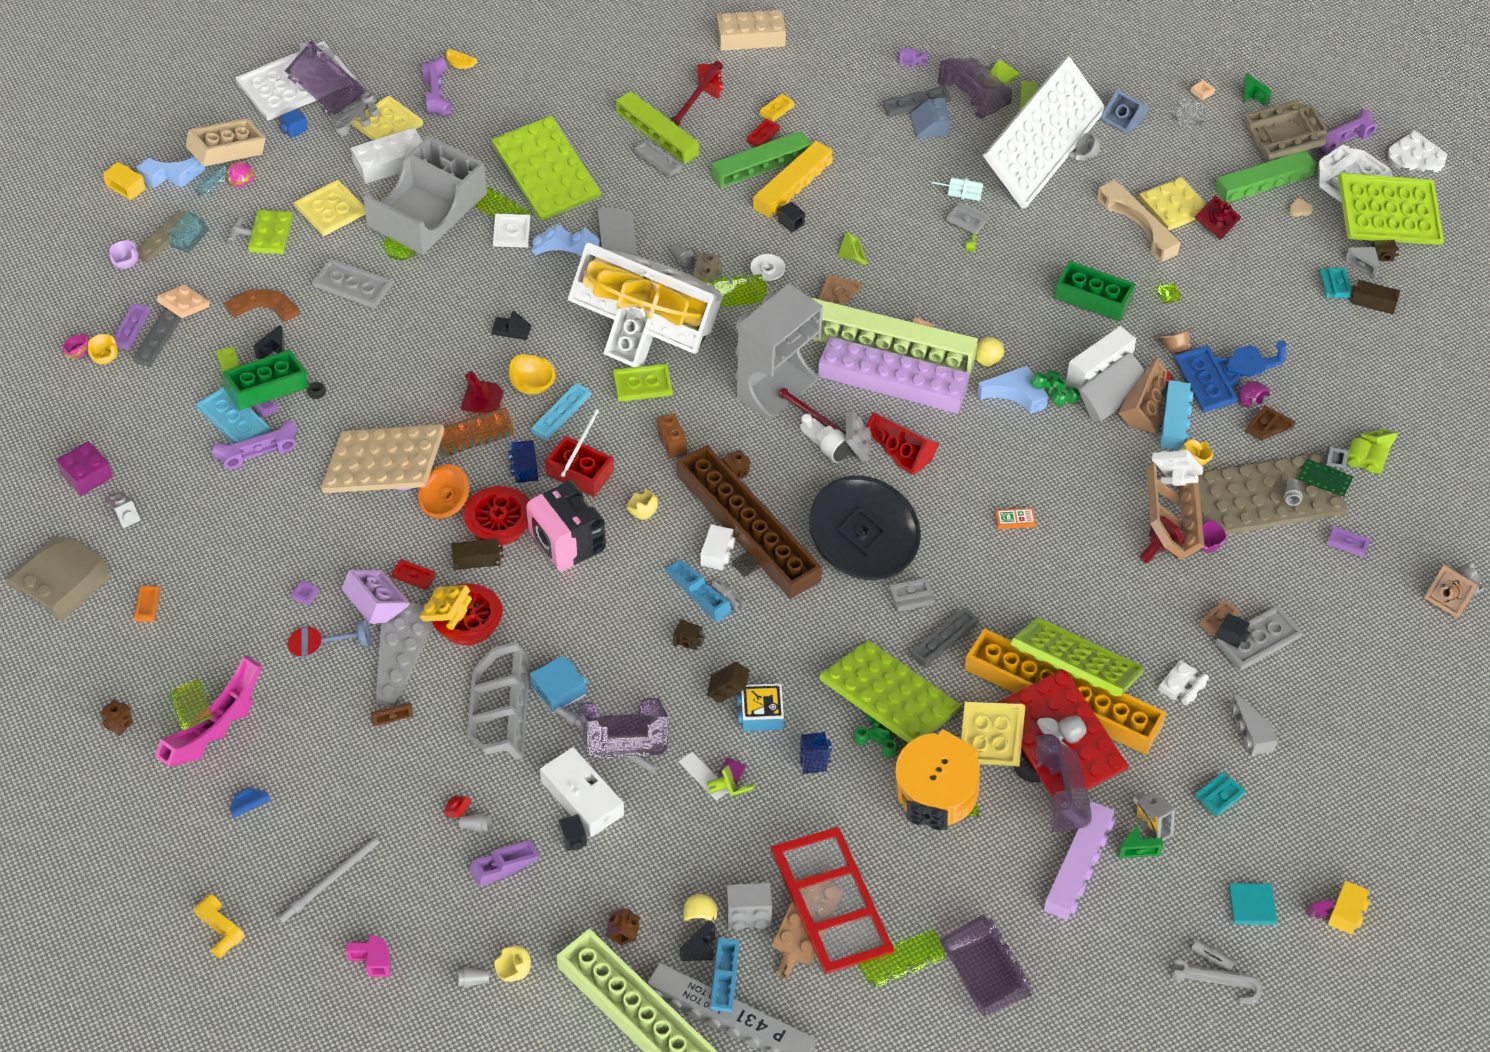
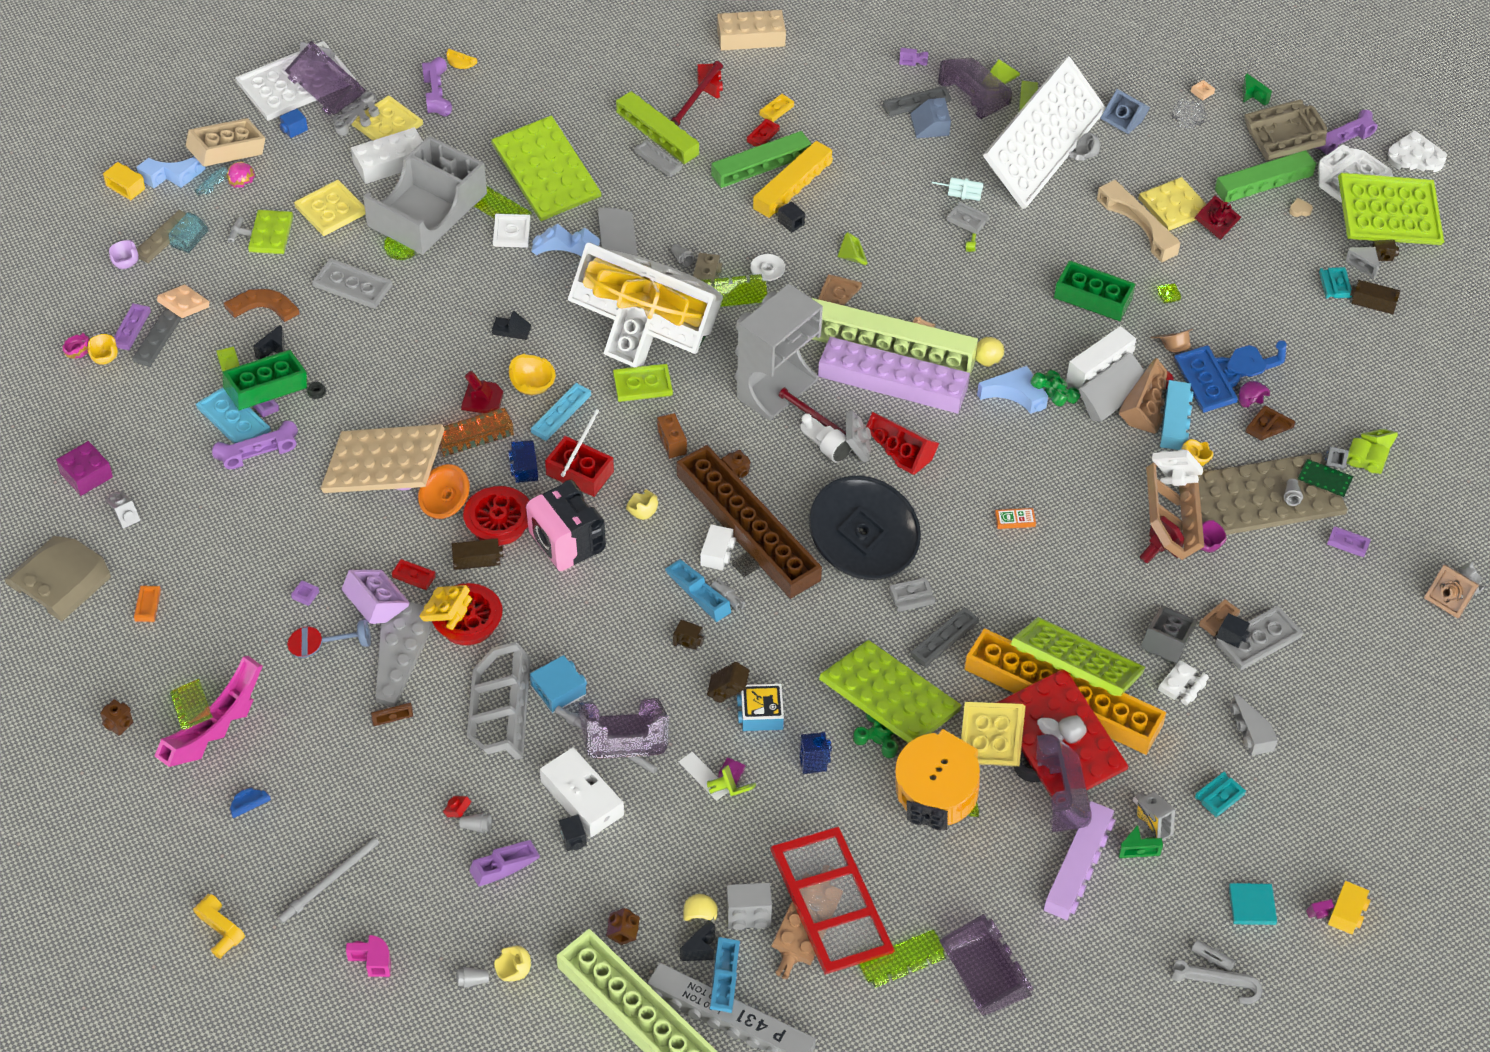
none -> dark grey slope [1140,605,1198,663]

